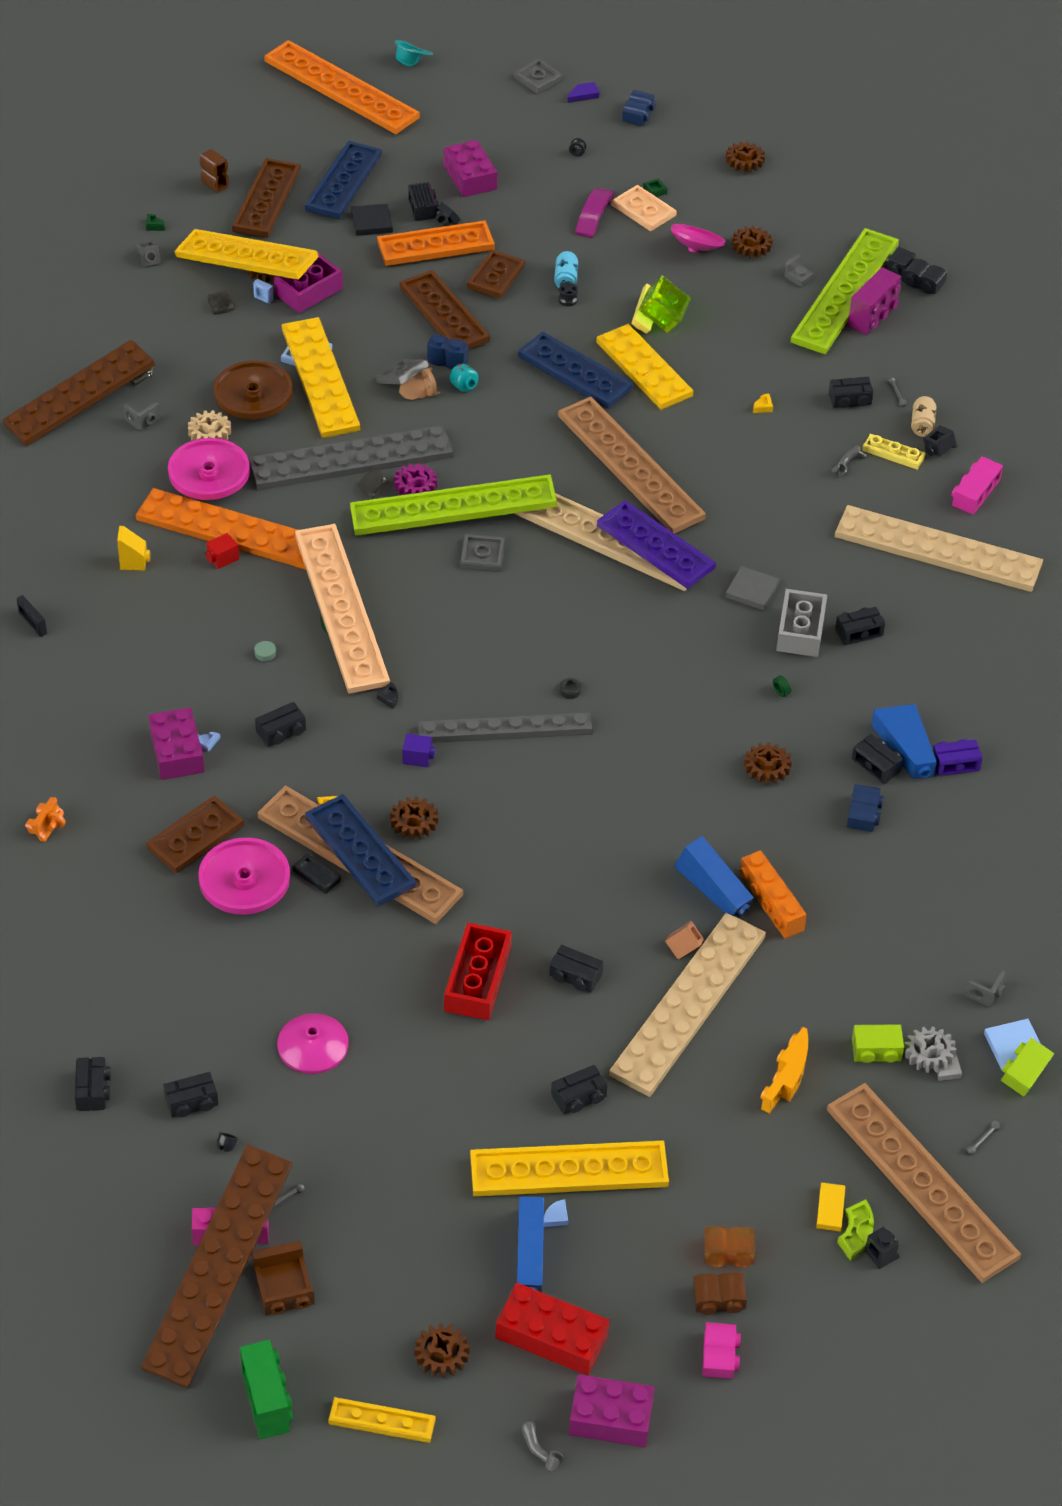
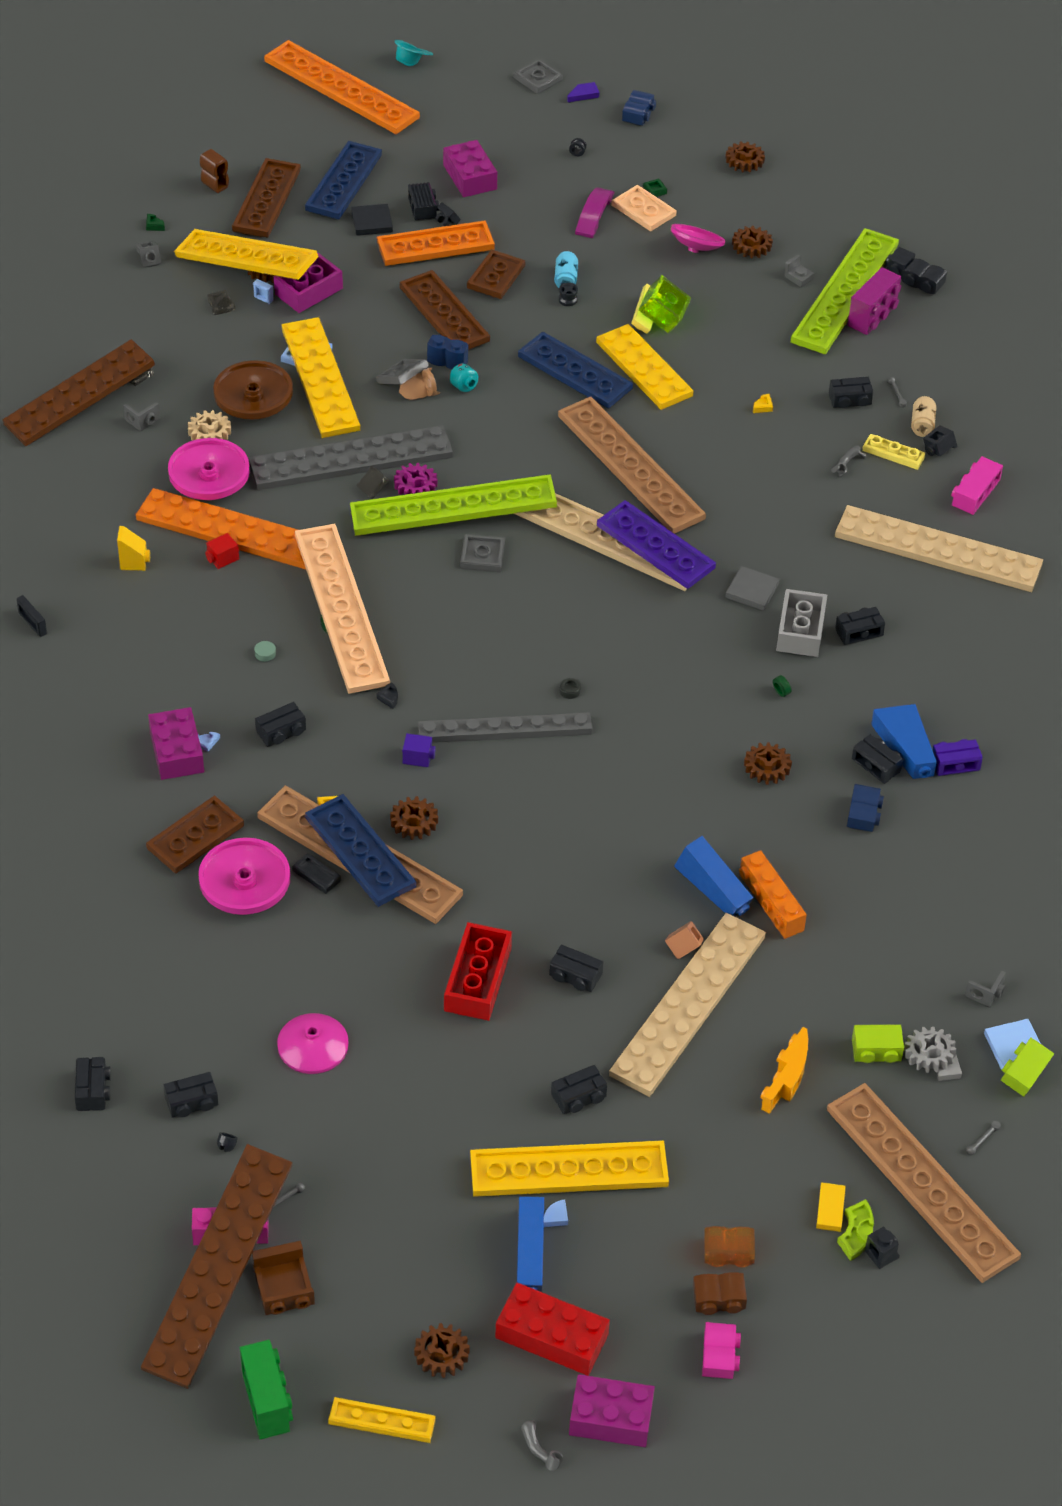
orange hips [25,797,66,842] -> none

